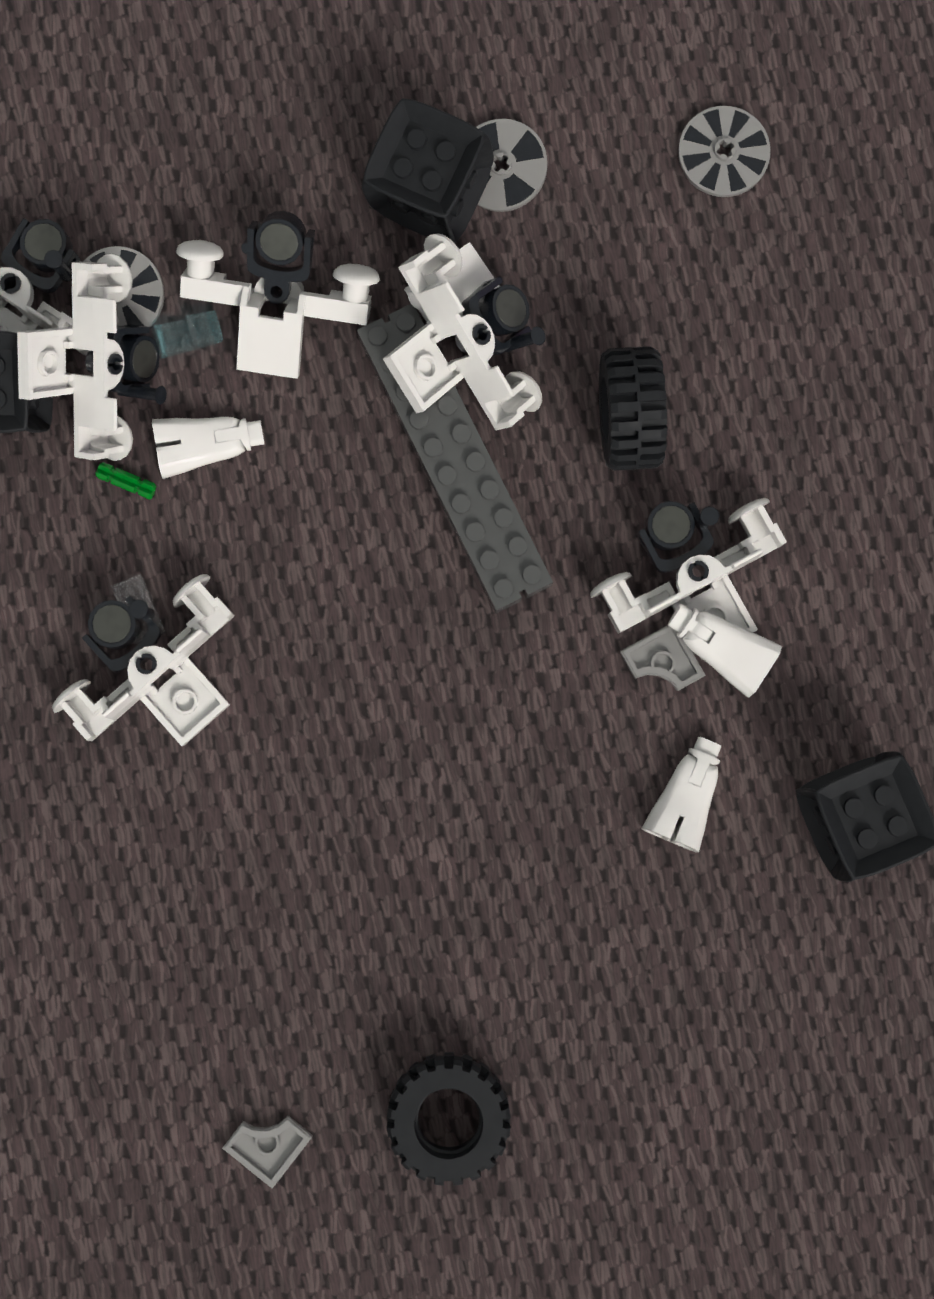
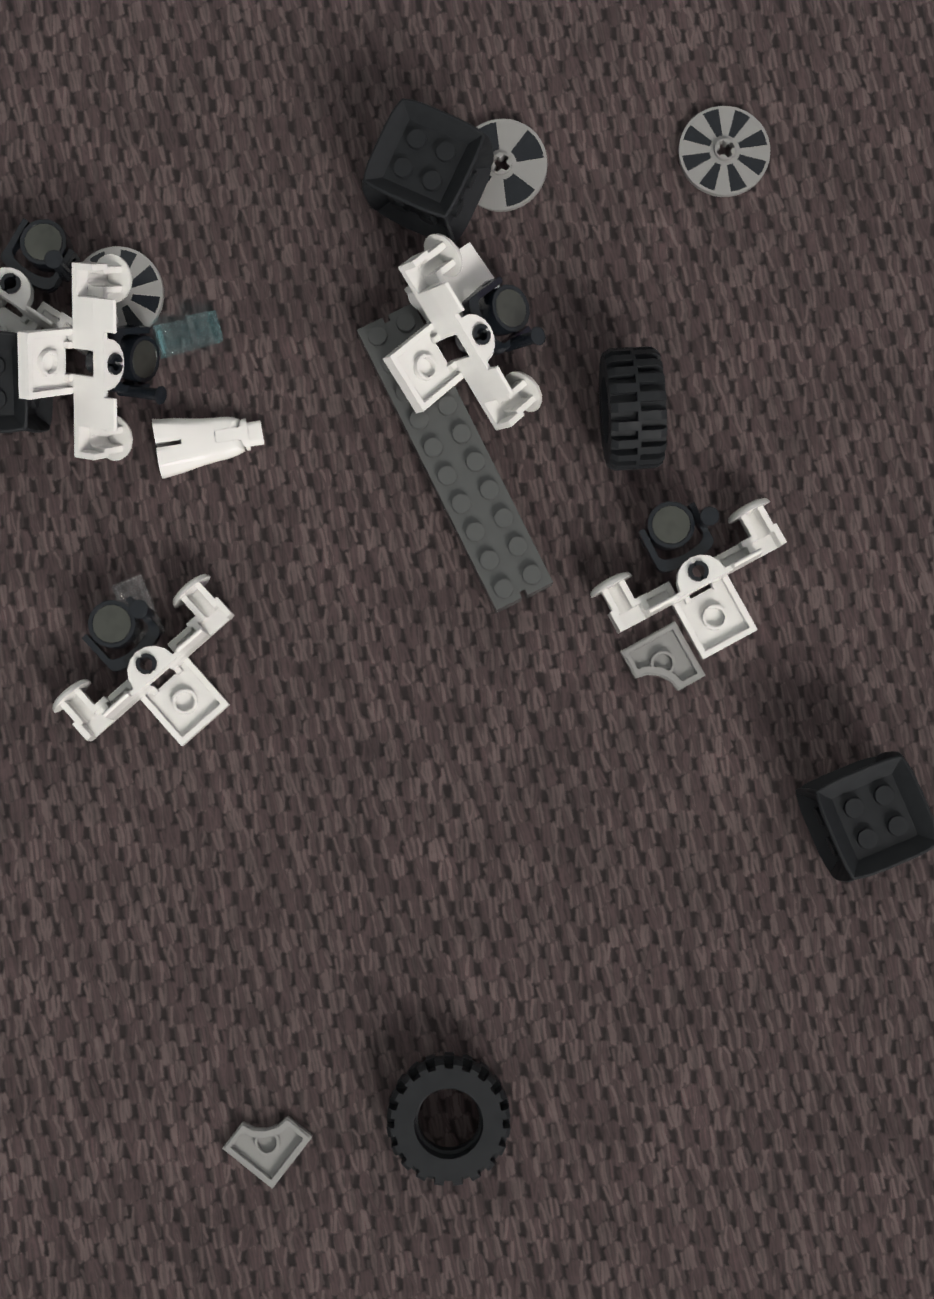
green axle [95,462,157,499] -> none
white piece [176,211,380,379] -> none
white piece [641,737,721,853] -> none
white piece [667,604,782,698] -> none

